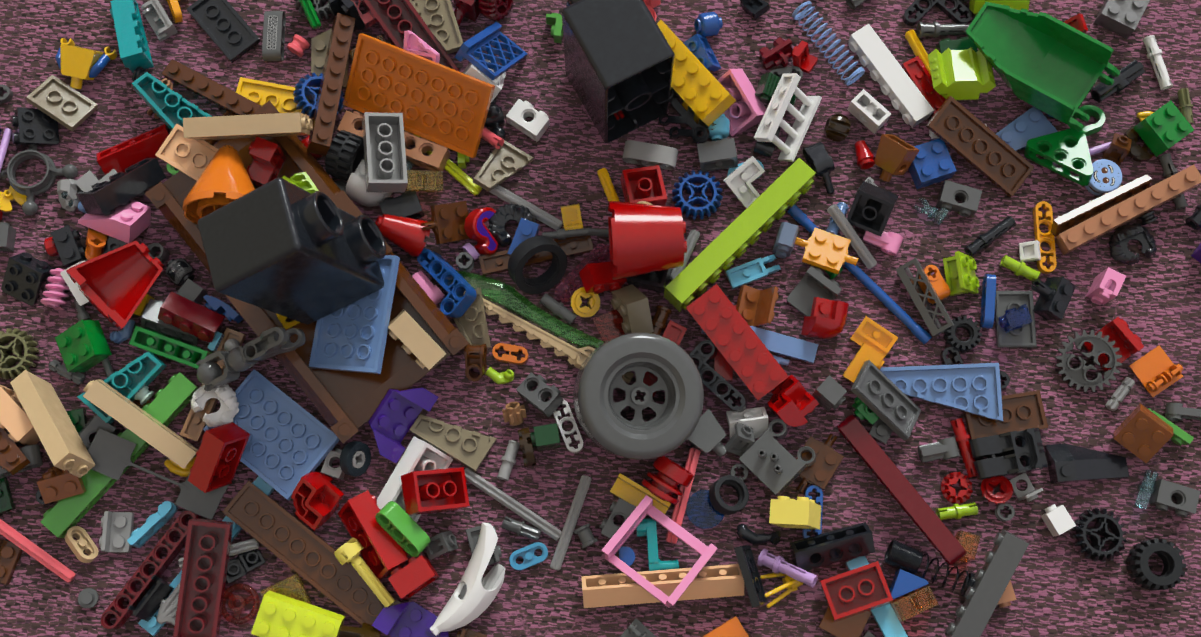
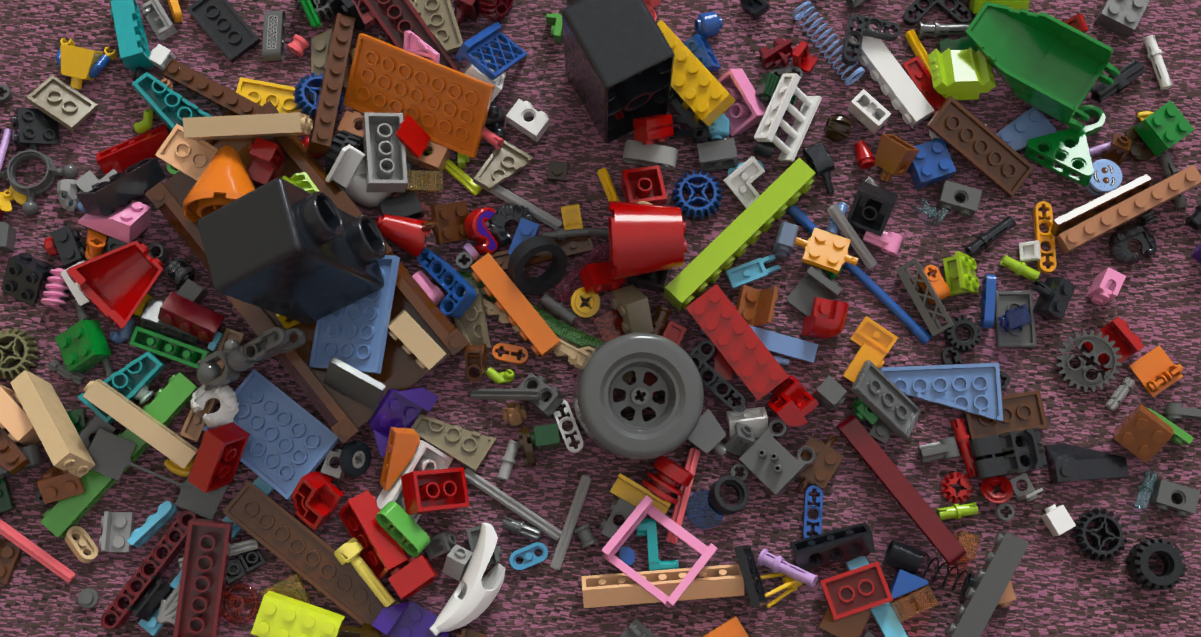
blue slope [203,295,243,323] -> none
light grey axle [670,230,700,280] -> none
black arm [737,524,781,545] -> none
light yellow brick [769,496,821,530] -> none
olive axle [1178,88,1194,125] -> none
none -> lime arm [134,109,153,134]
none -> white plate [148,44,176,71]
none -> dark grey tile [323,357,386,411]
none -> white panel [325,144,366,188]
none -> orange slope [380,427,420,490]
none -> red piece [395,114,431,159]
none -> light grey brick [442,544,473,581]
none -> orange brick [470,252,561,358]
none -> dark grey axle [470,388,541,400]
none -> dark brown plate [547,161,568,182]
none -> red brick [633,114,674,145]
none -> black beam [841,14,901,66]

